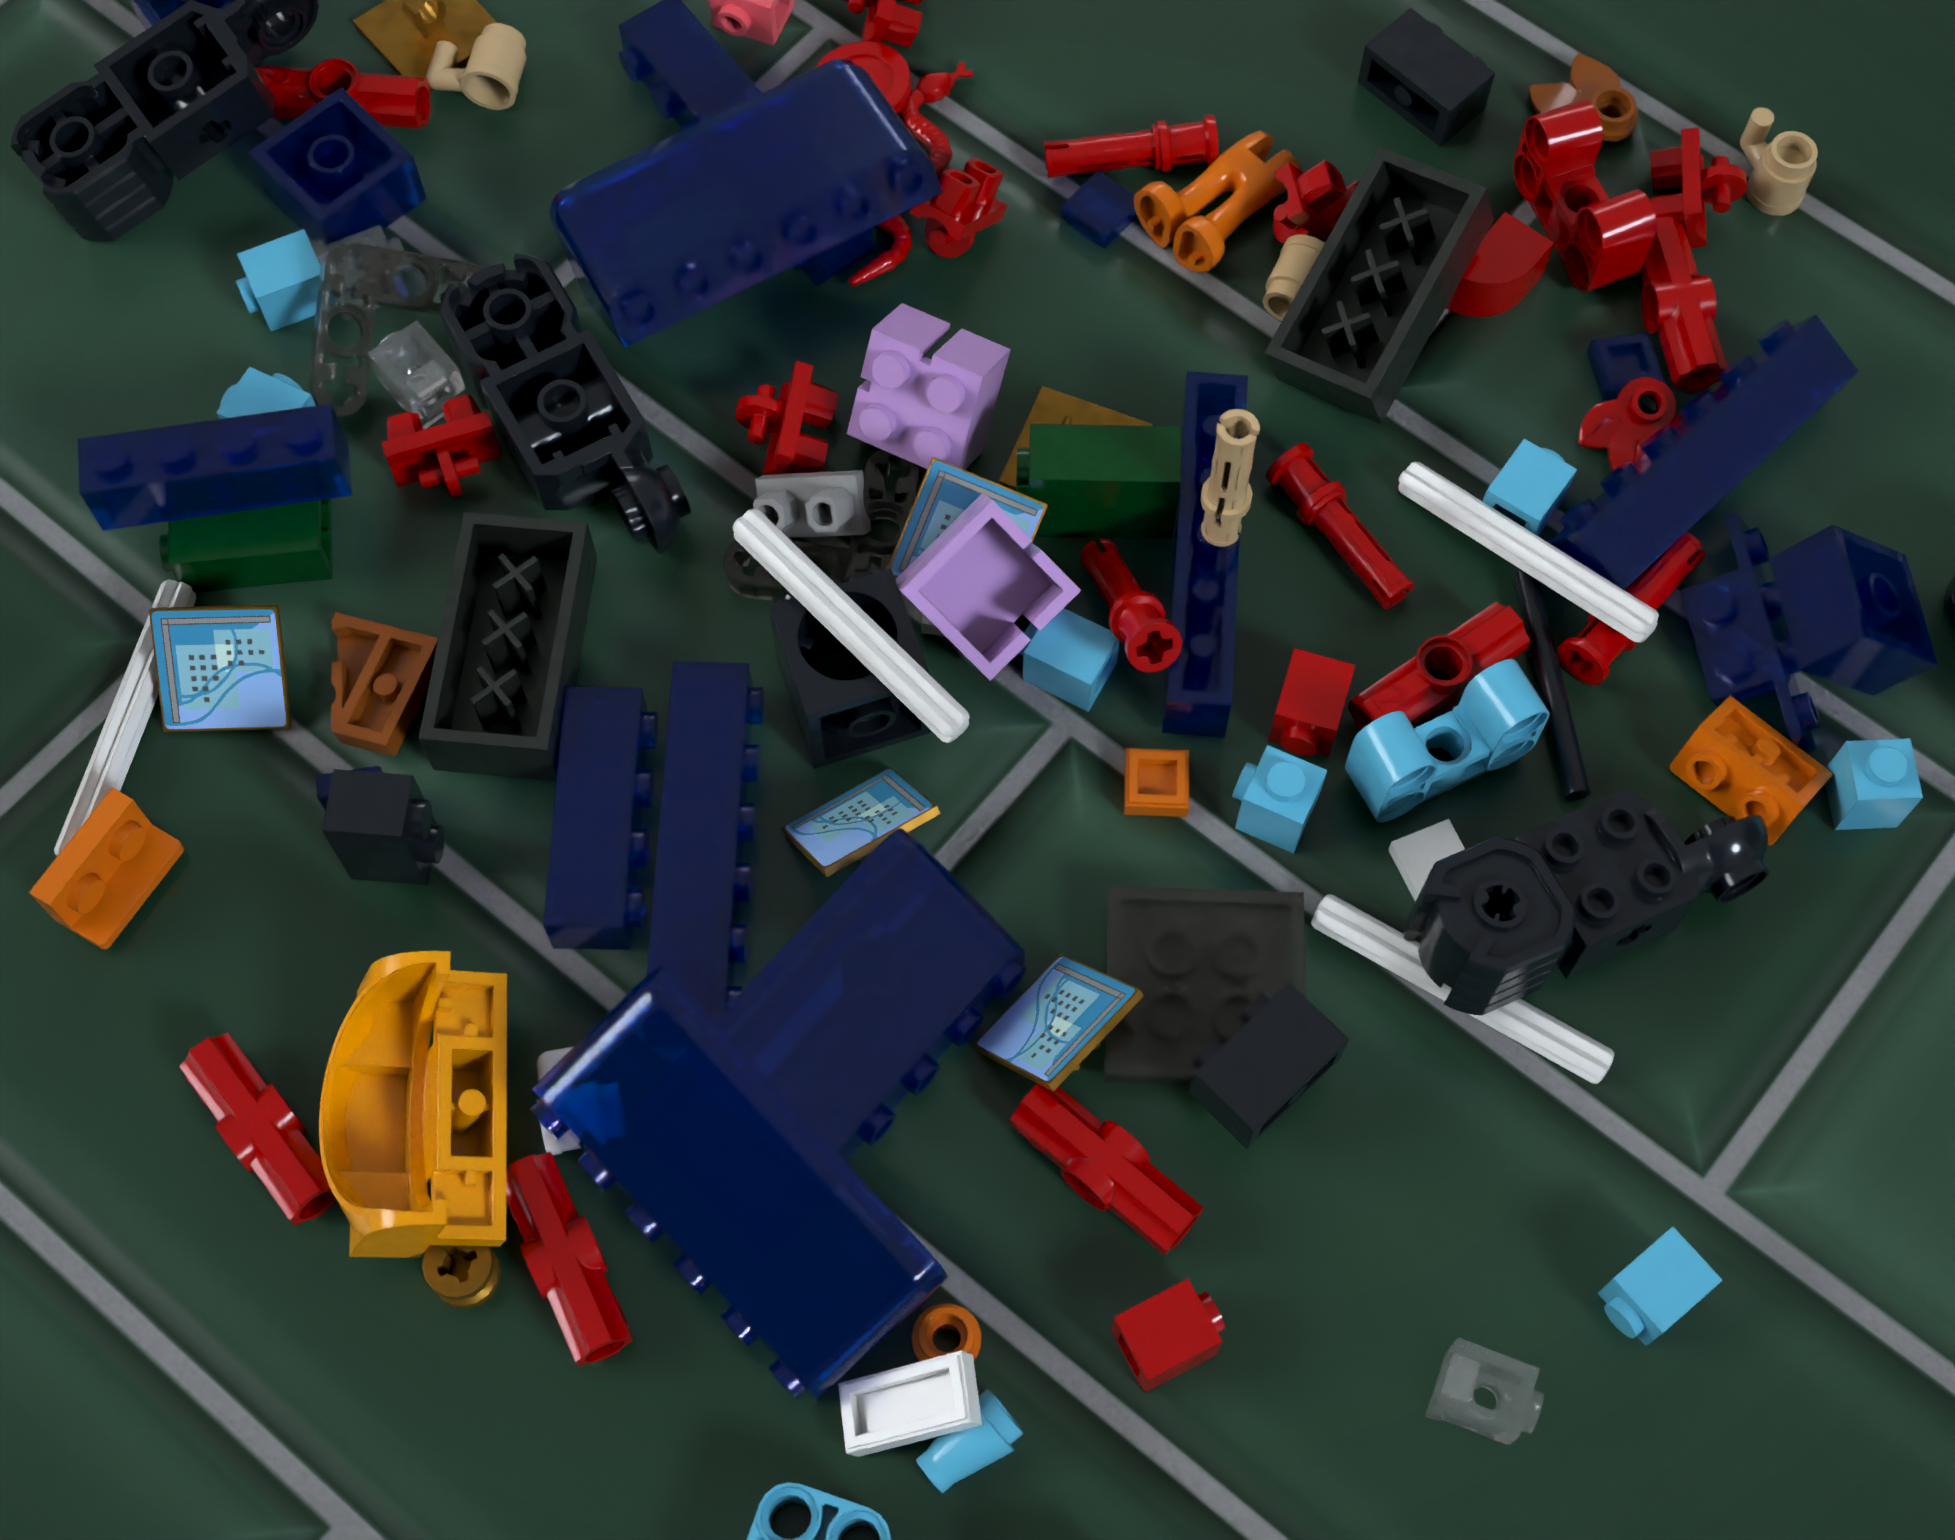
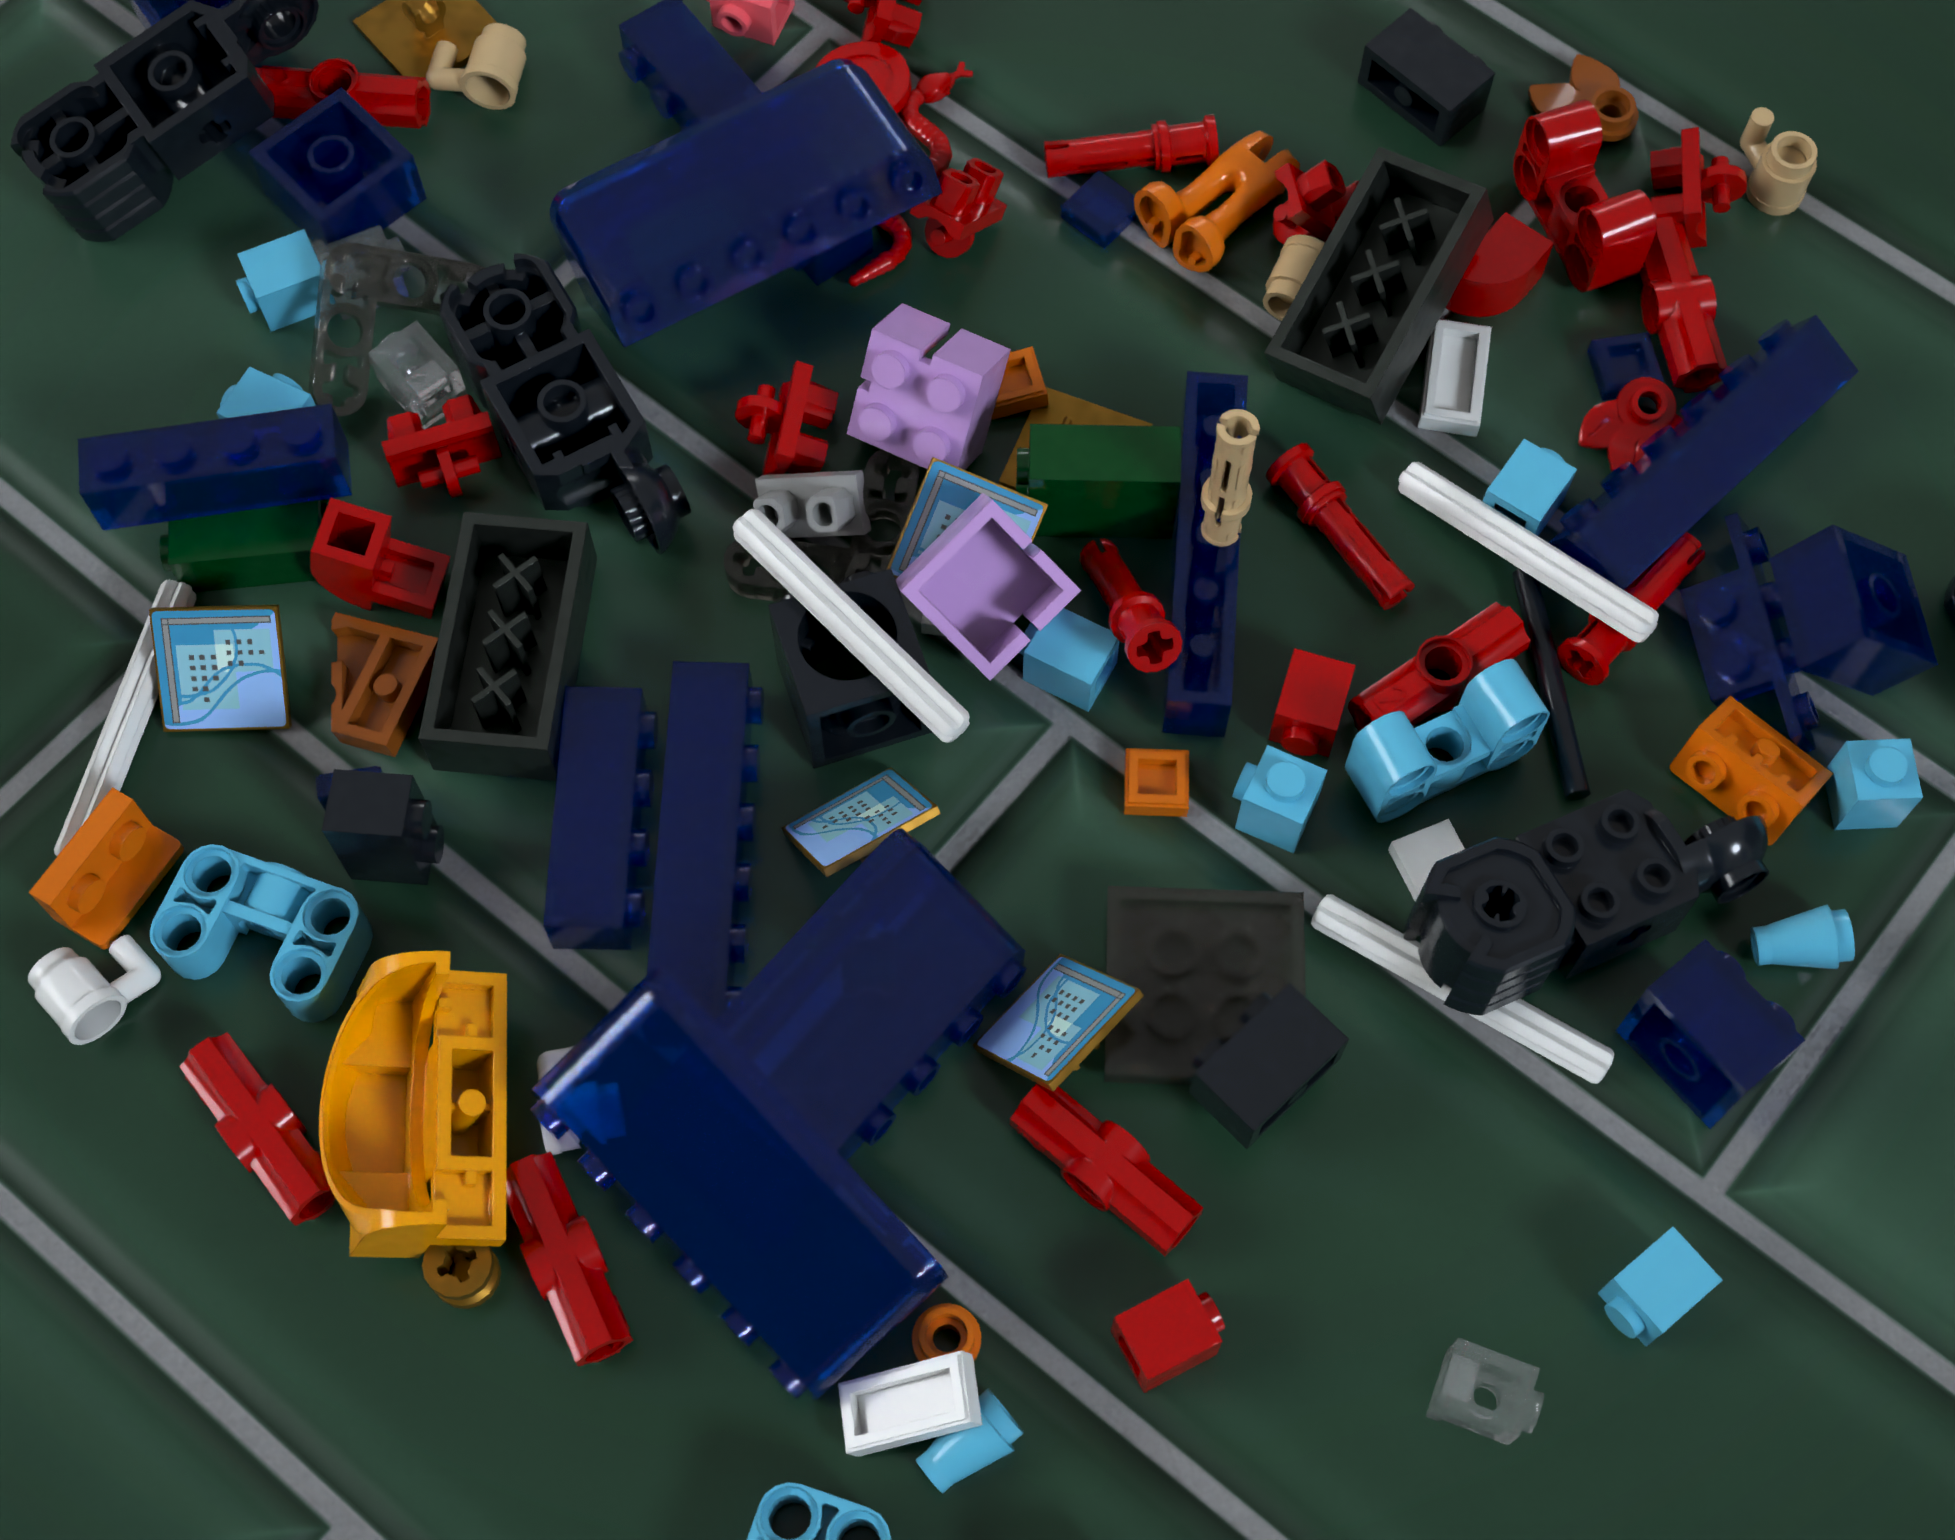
none -> white piece [28,935,161,1045]
none -> medium azure beam [149,844,373,1023]
none -> red brick [310,497,451,619]
none -> orange tile [991,346,1049,420]
none -> white tile [1417,319,1492,437]
none -> clear blue brick [1616,939,1805,1129]
none -> medium azure cone [1750,904,1855,969]

